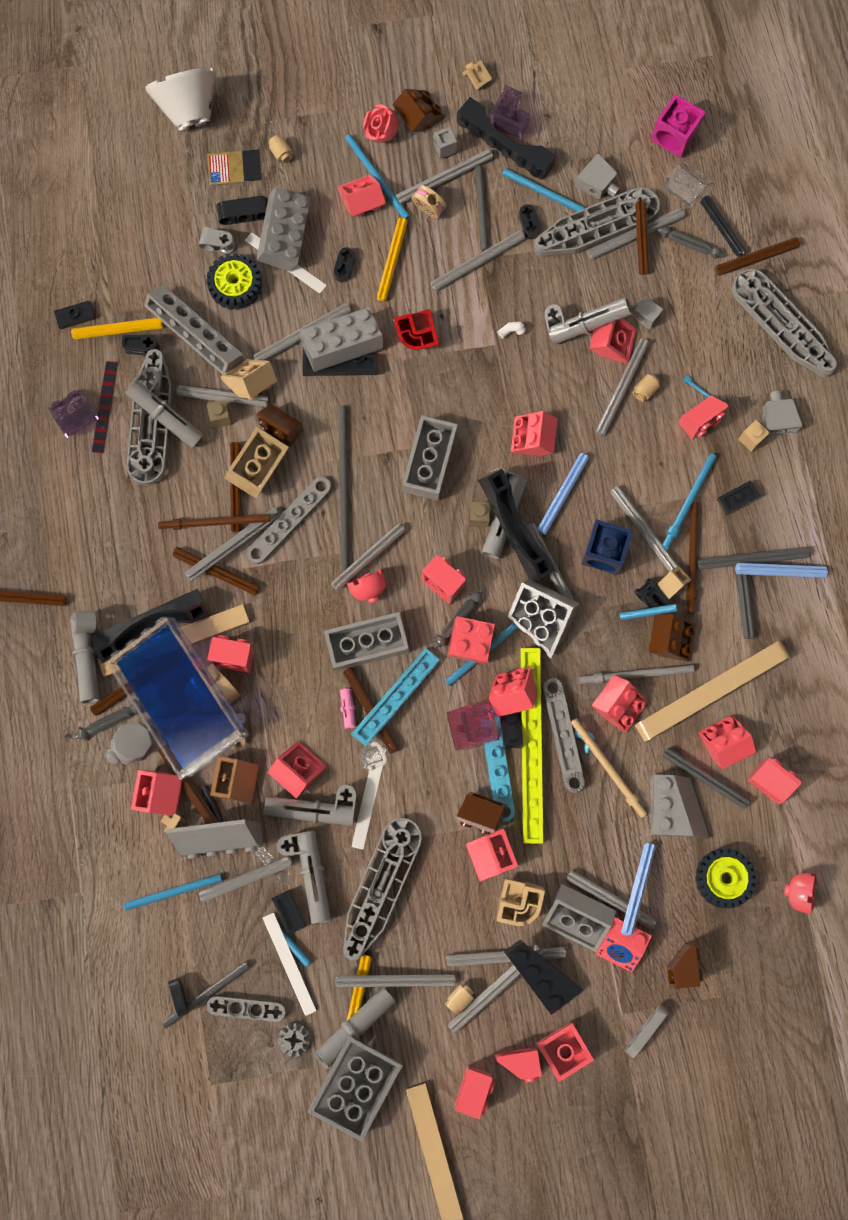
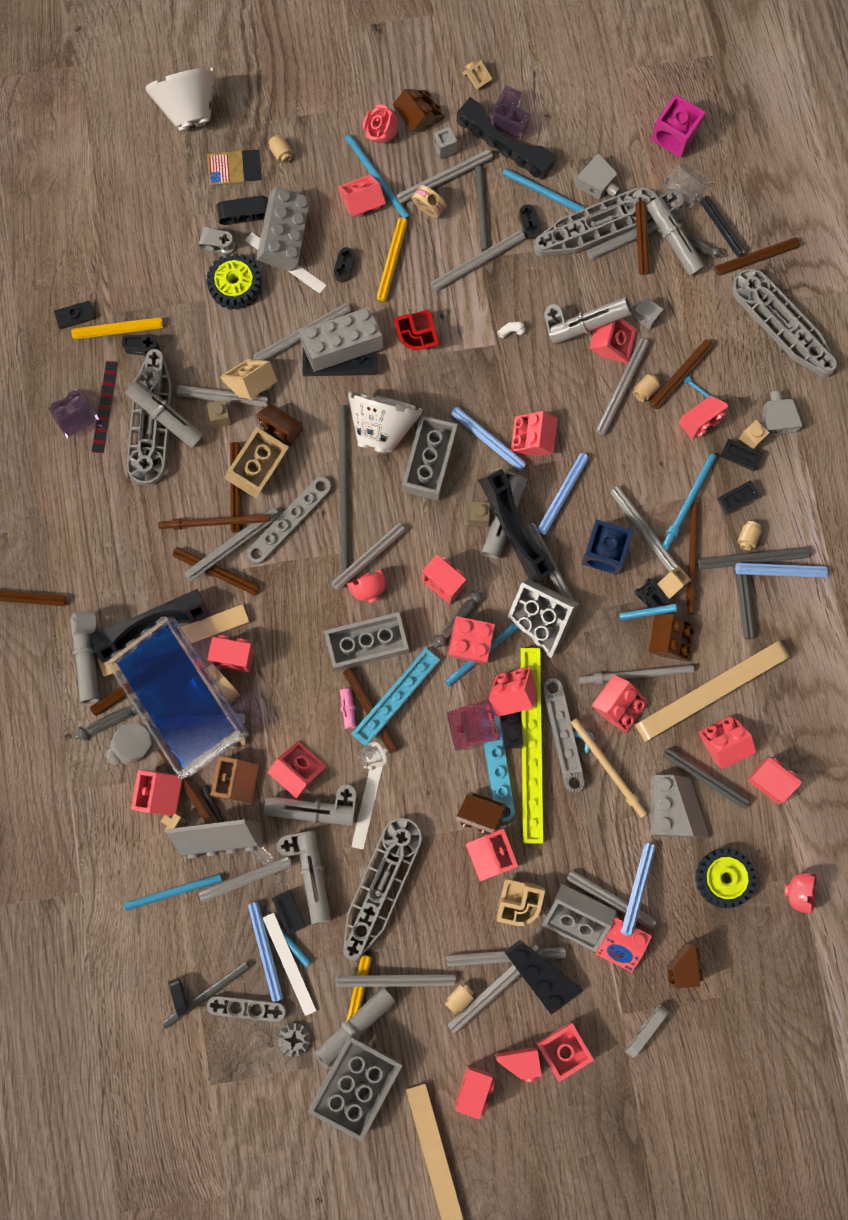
light grey brick [144,285,243,375] -> none
none -> light blue axle [248,902,283,1002]
none -> white cone [348,391,423,453]
none -> light blue axle [451,407,526,471]
none -> light grey piece [646,189,705,276]
none -> reddish brown axle [649,339,714,409]
none -> black plate [720,439,763,472]
none -> tan brick [737,521,761,551]

